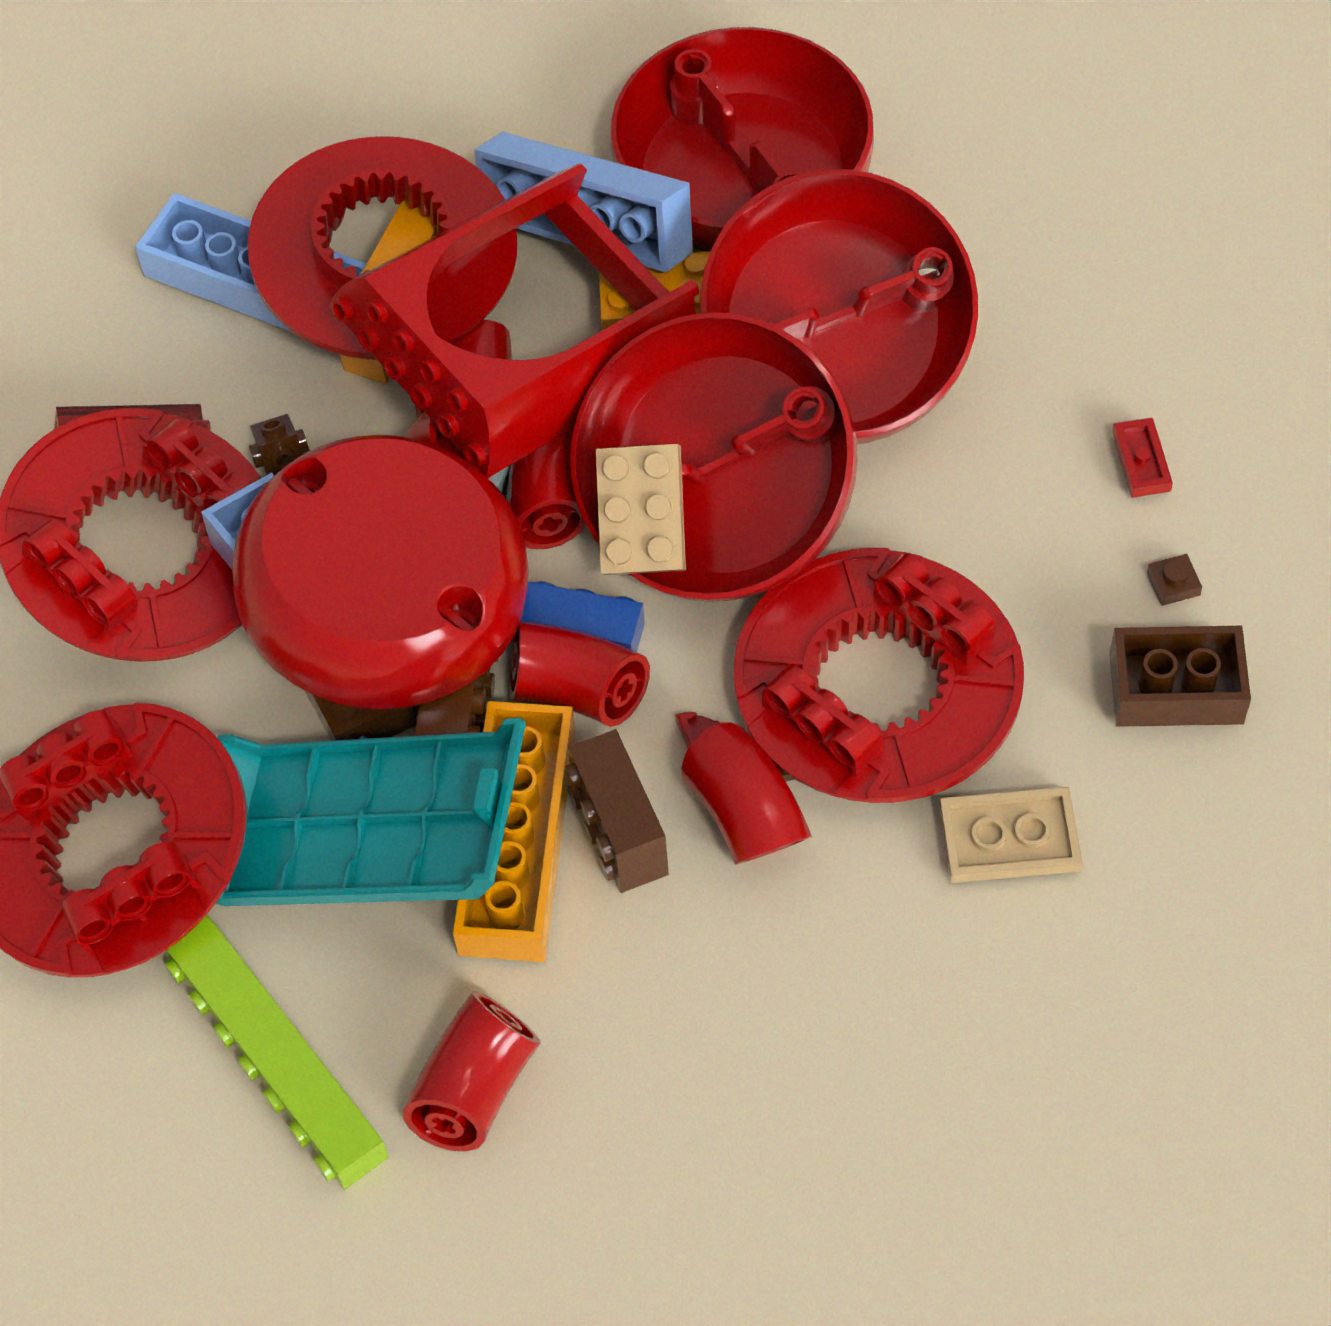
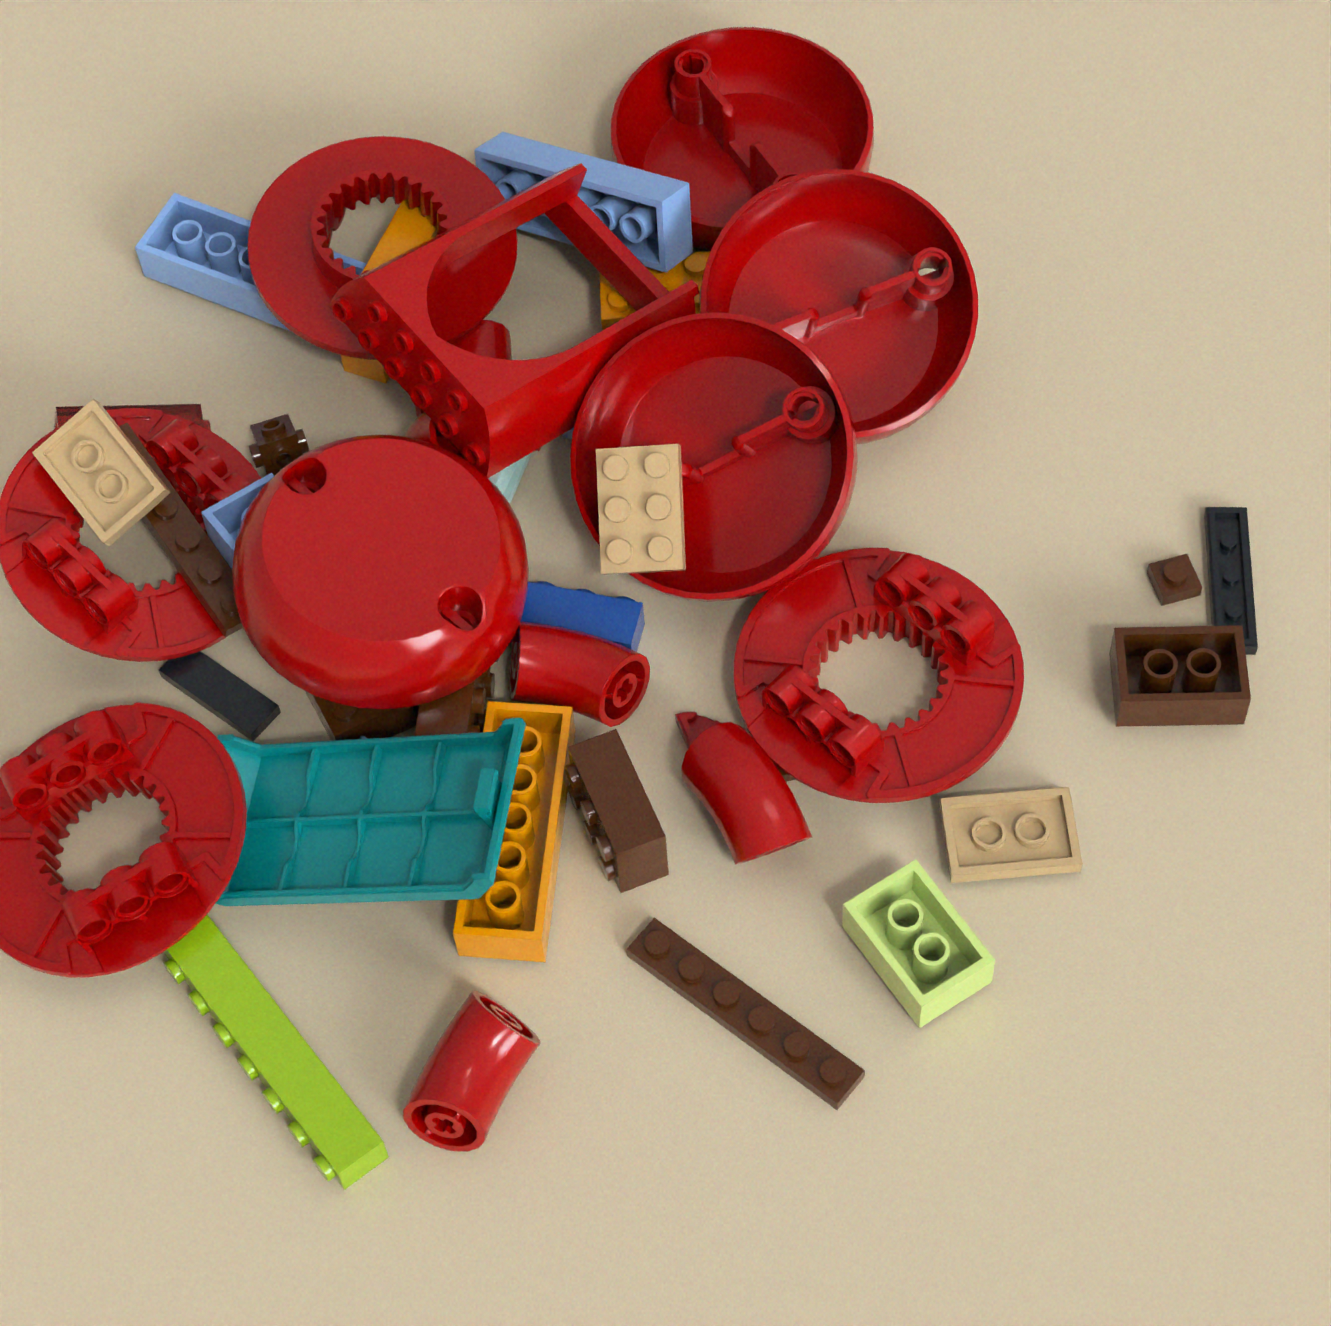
red brick [507,428,585,549] -> none
red plate [1112,417,1173,498] -> none
none -> tan plate [32,399,171,546]
none -> reddish brown plate [119,423,244,637]
none -> black tile [159,651,281,741]
none -> reddish brown plate [626,918,865,1110]
none -> yellowish green brick [842,859,995,1028]
none -> black tile [1204,507,1258,655]

